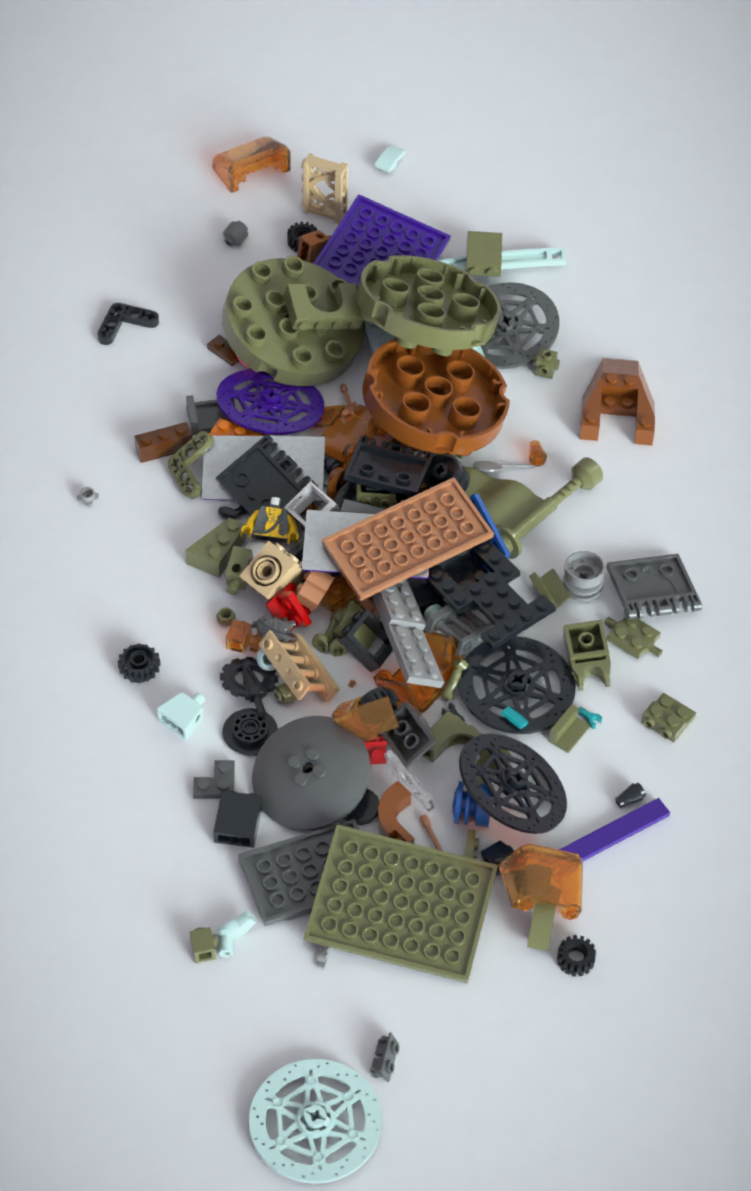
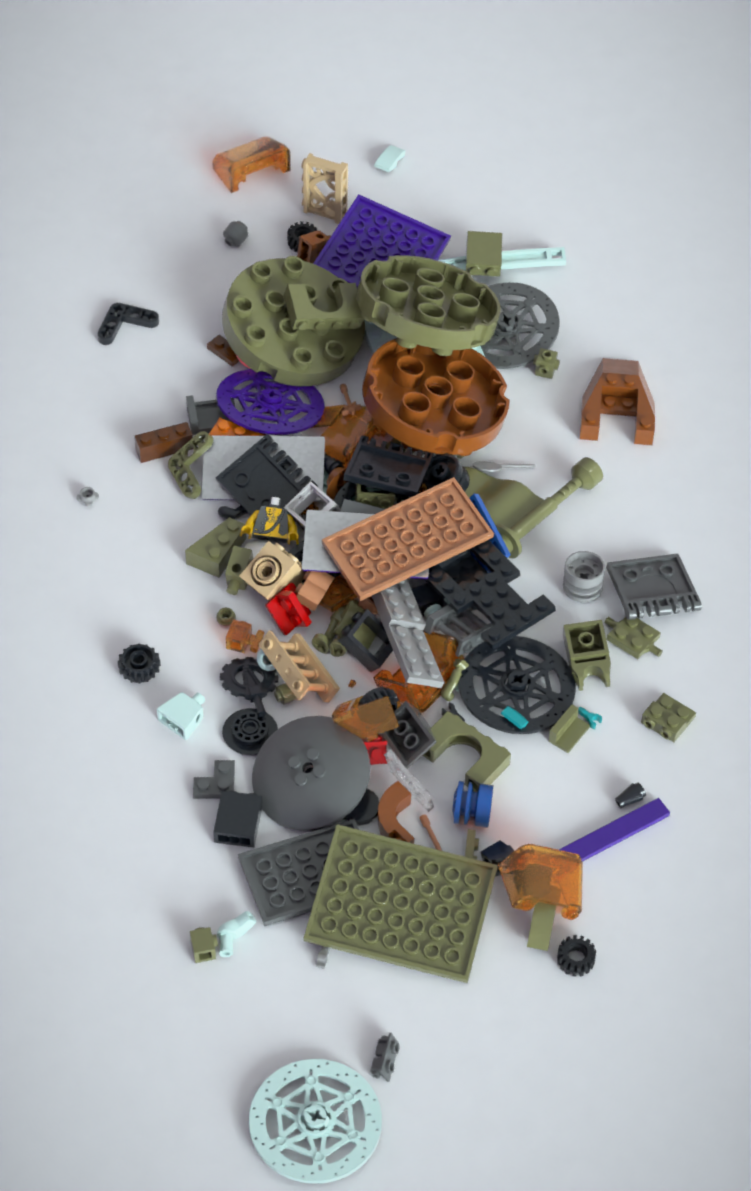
dark grey hair [251,614,297,642] -> none
black piece [459,734,567,834] -> none
clear orange cone [529,440,547,467] -> none
olive panel [529,569,571,609] -> none

